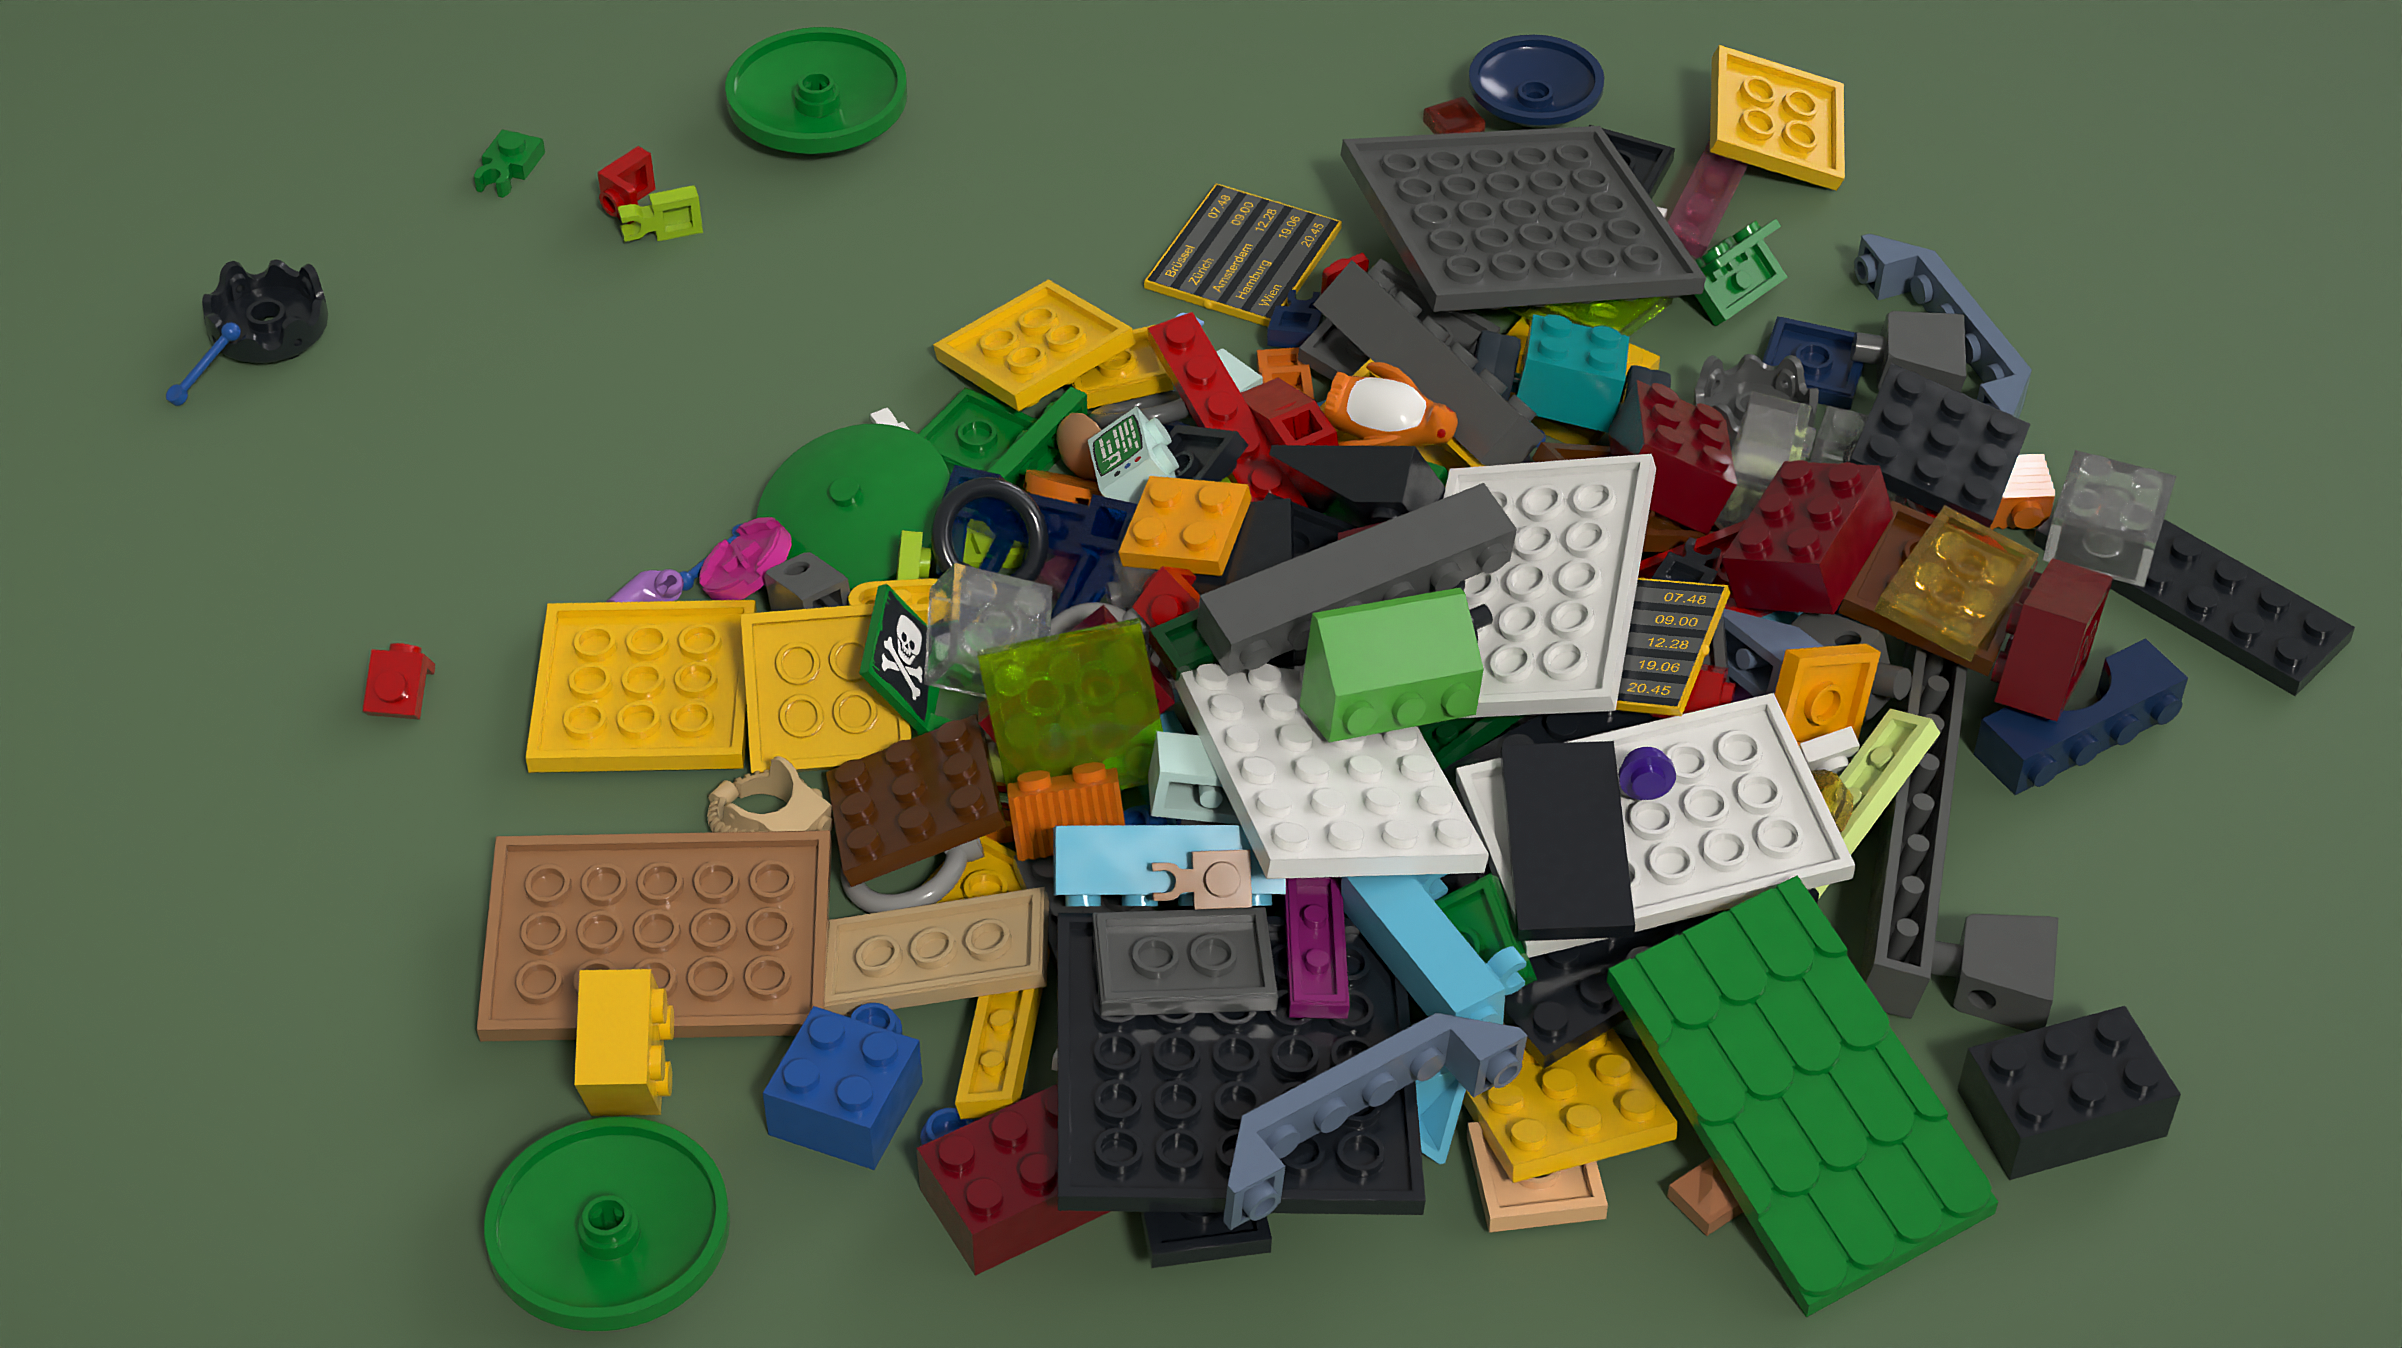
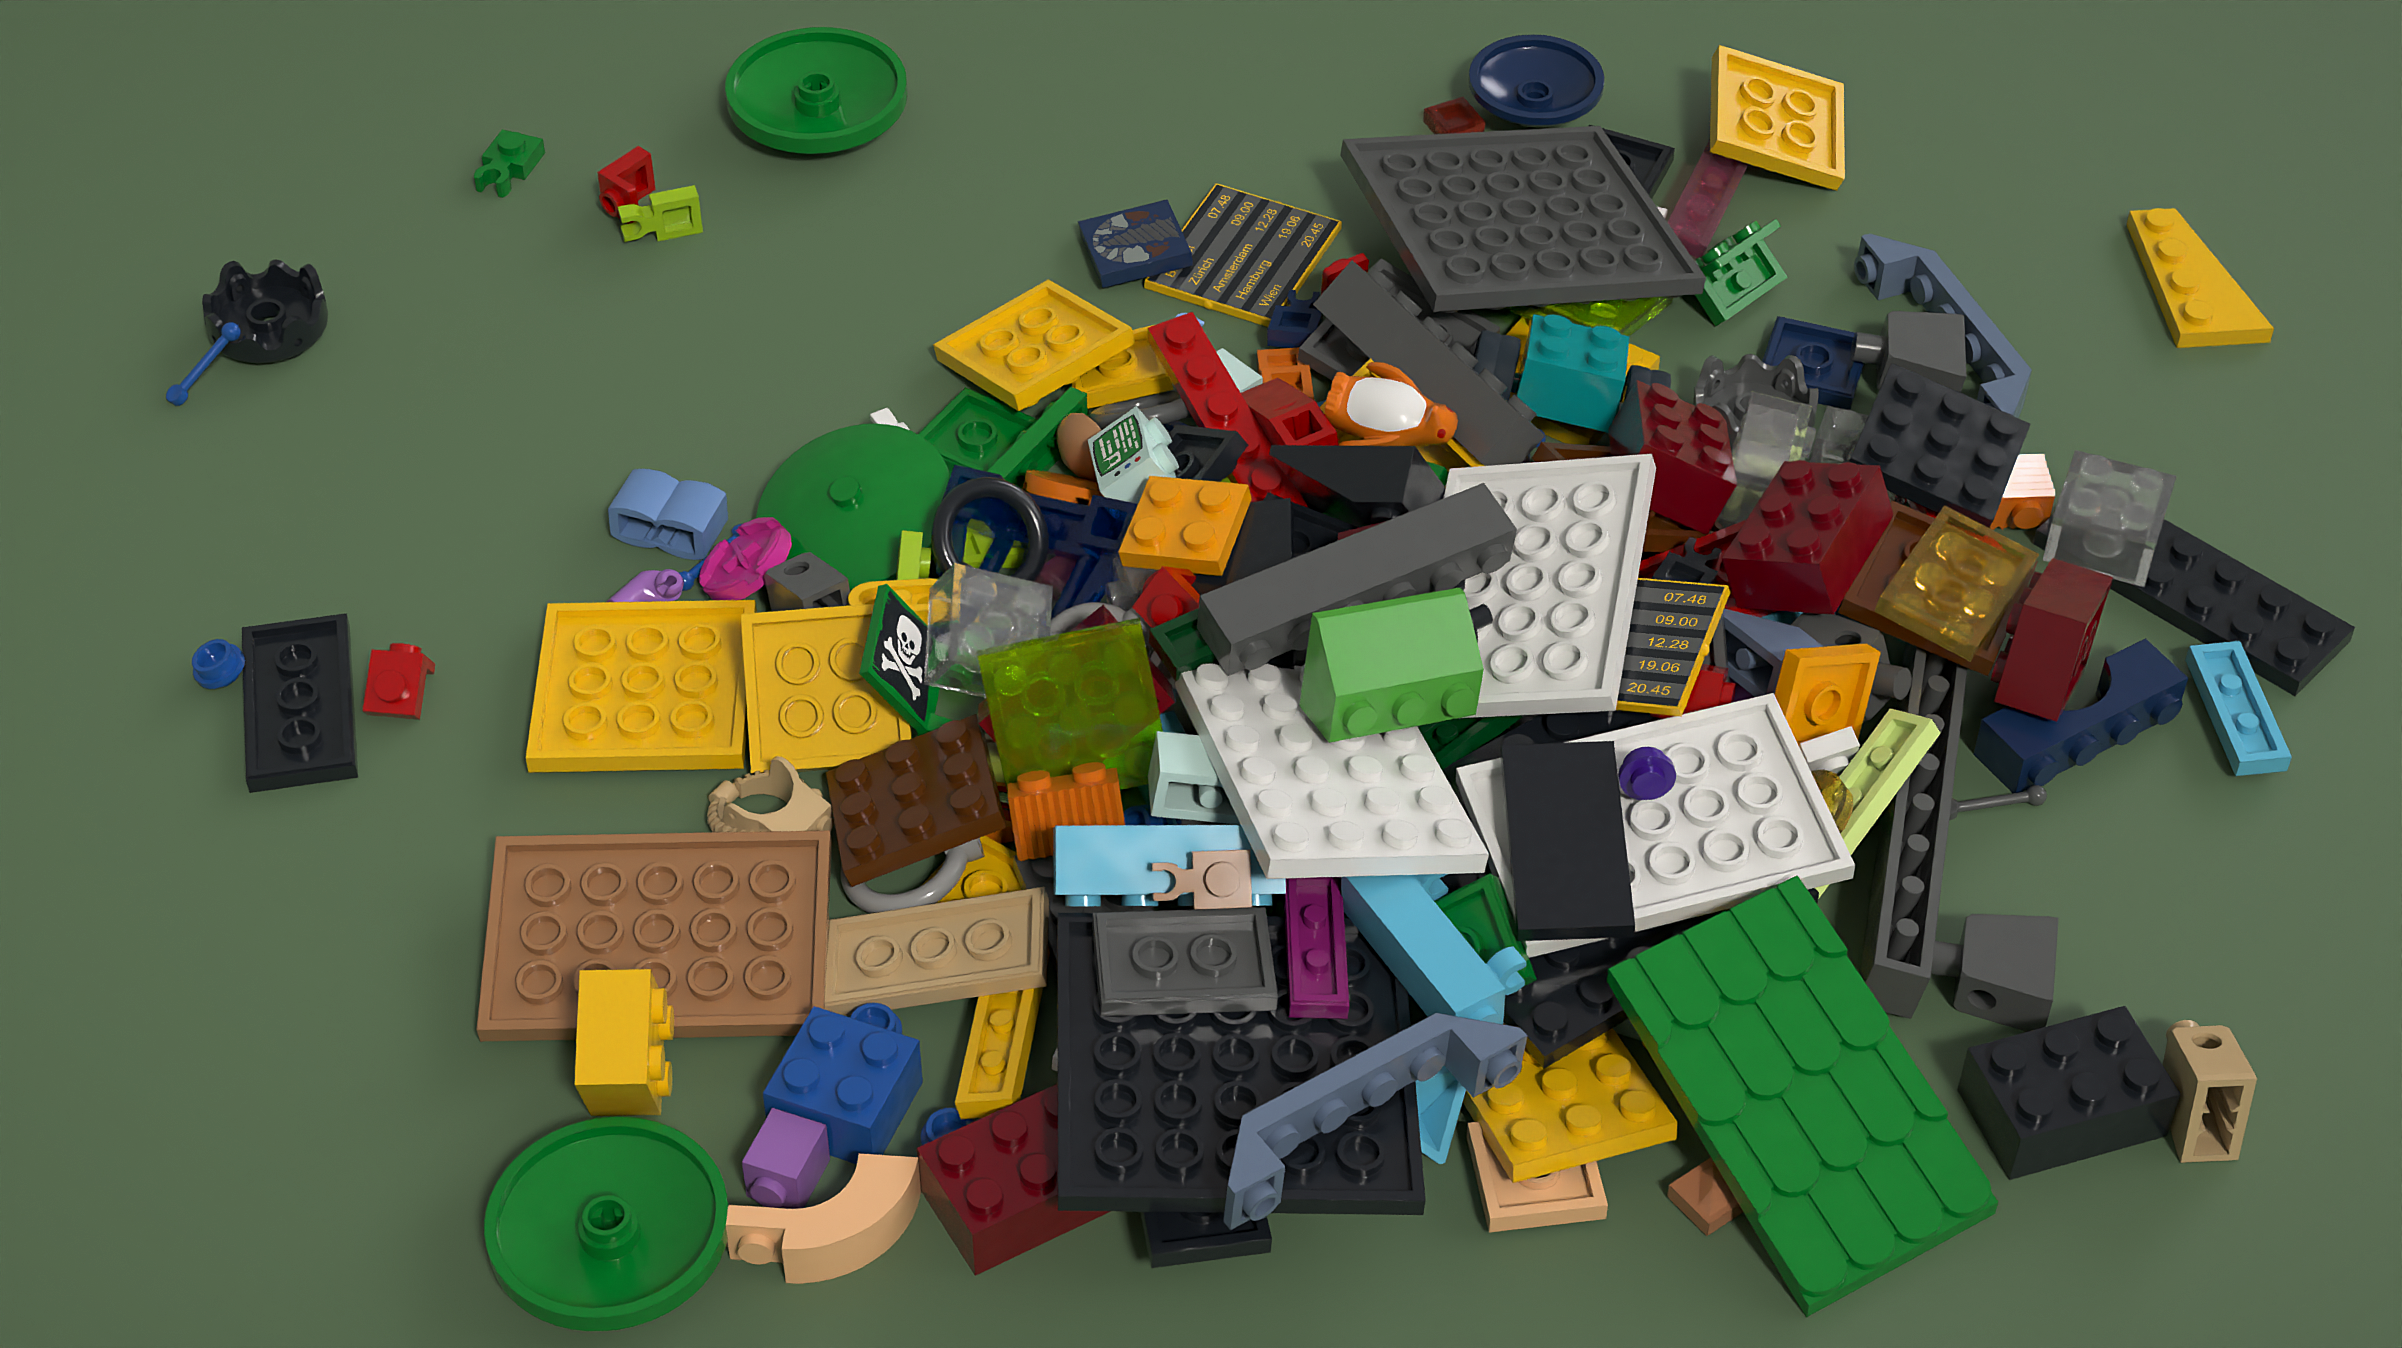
none -> blue plate [192,639,245,689]
none -> black tile [242,613,358,793]
none -> medium blue brick [608,469,728,560]
none -> light nougat arch [726,1153,921,1284]
none -> medium lavender brick [742,1108,830,1209]
none -> dark blue tile [1078,199,1193,288]
none -> dark grey hinge [1949,785,2047,820]
none -> yellow wing [2127,208,2274,348]
none -> tan torso [2163,1020,2257,1163]
none -> medium azure plate [2185,641,2292,776]

